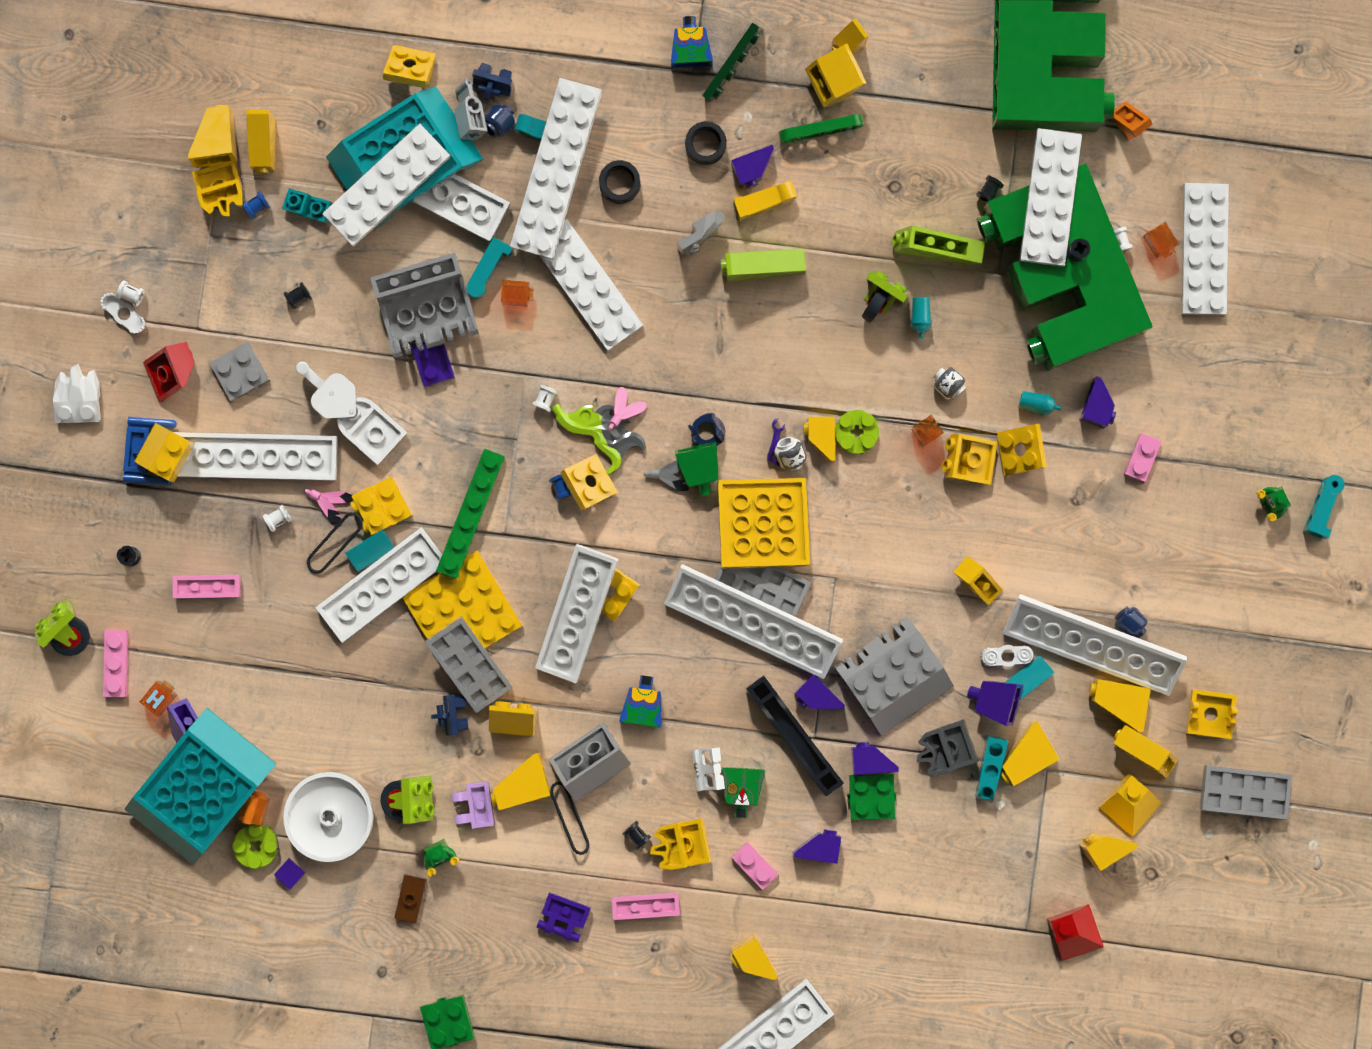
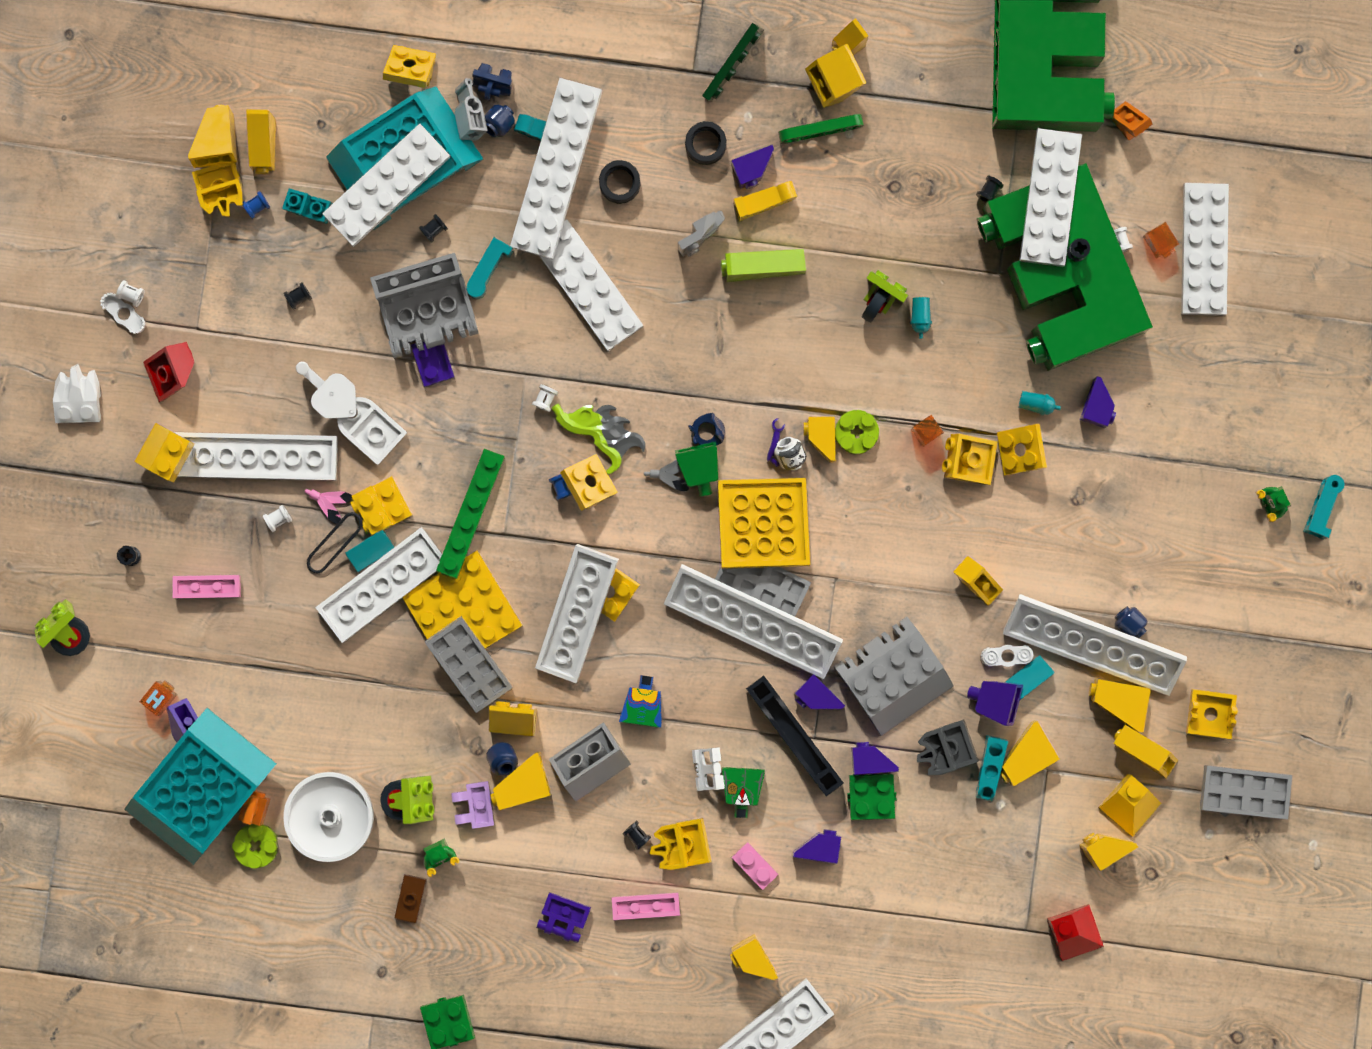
bright pink plate [103,630,129,697] -> none
blue plate [123,417,177,486] -> none
light grey plate [210,342,270,402] -> none
dark purple tile [274,858,306,889] -> none
white plate [412,174,511,242] -> none
dark blue hips [431,695,468,735] -> none
clear orange brick [501,280,534,307] -> none
black piece [550,781,590,855] -> none
bright pink piece [608,387,647,430] -> none
torso [671,16,713,69] -> none
lime slope [892,226,985,266] -> none
head [933,367,966,399] -> none
bright pink plate [1124,433,1162,483] -> none
none -> black bush [419,214,448,243]
none -> dark blue head [486,742,518,775]

